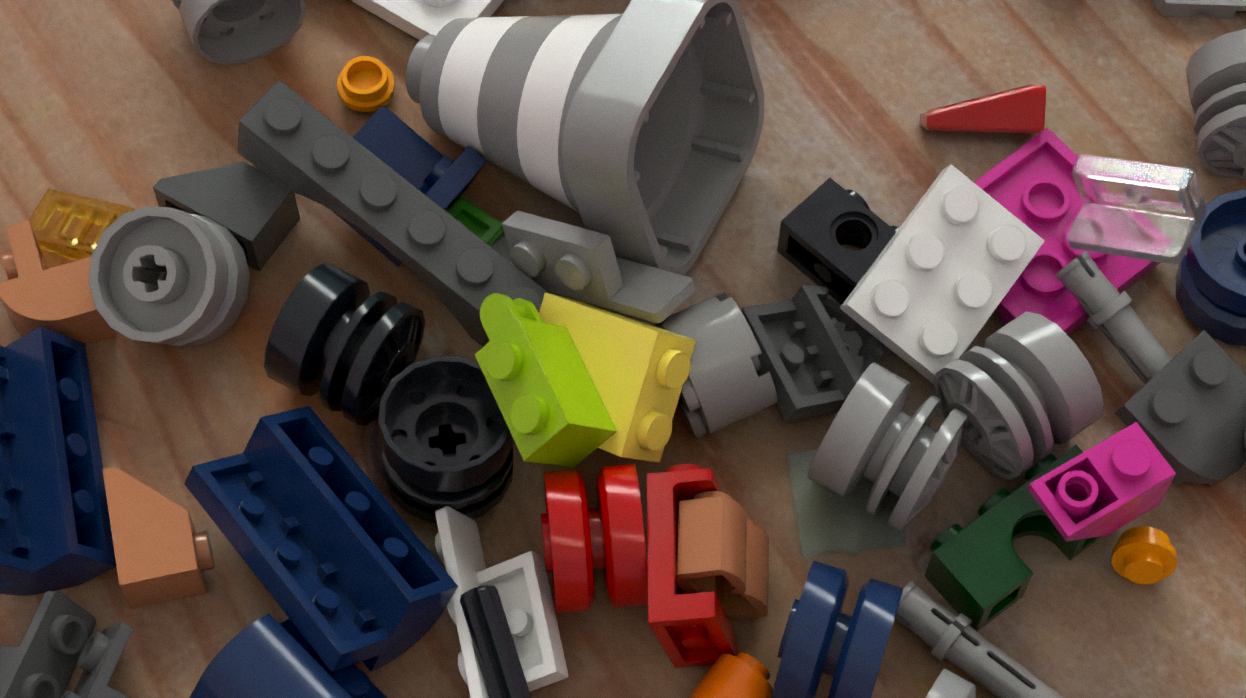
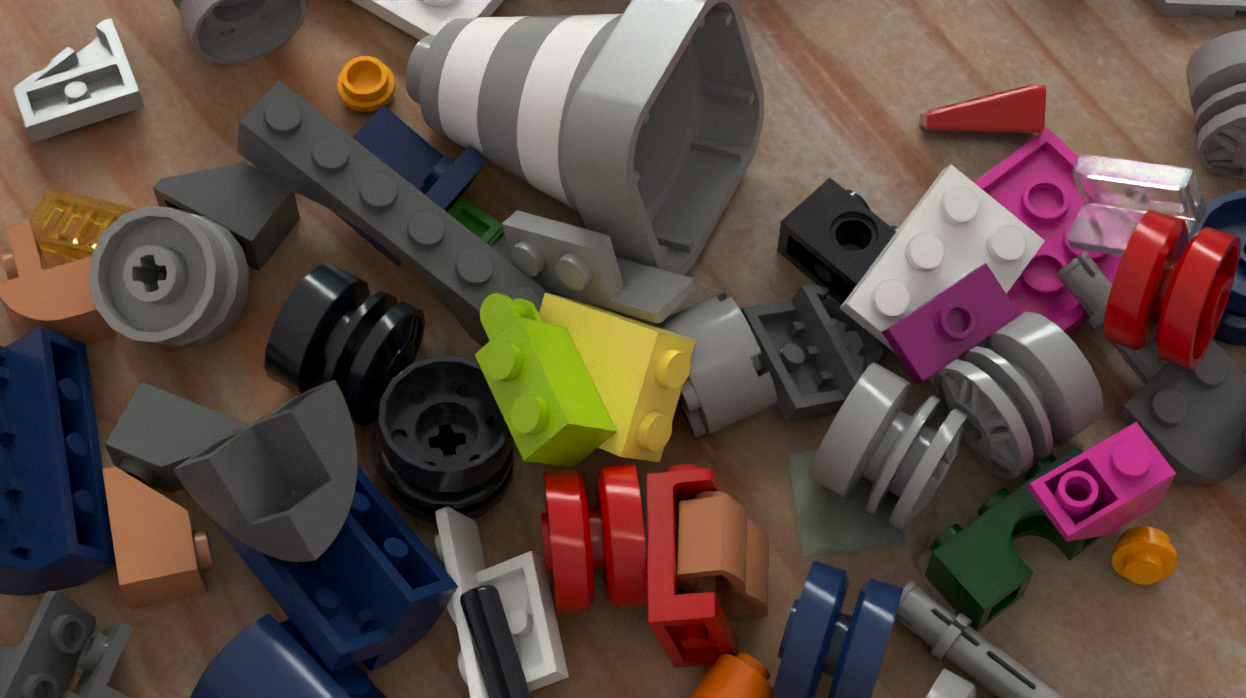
none -> light grey wing [13,18,144,143]
none -> dark grey slope [105,381,249,493]
none -> dark grey brick [173,380,358,562]
none -> magenta plate [882,263,1020,384]
none -> red wheel [1103,210,1241,369]

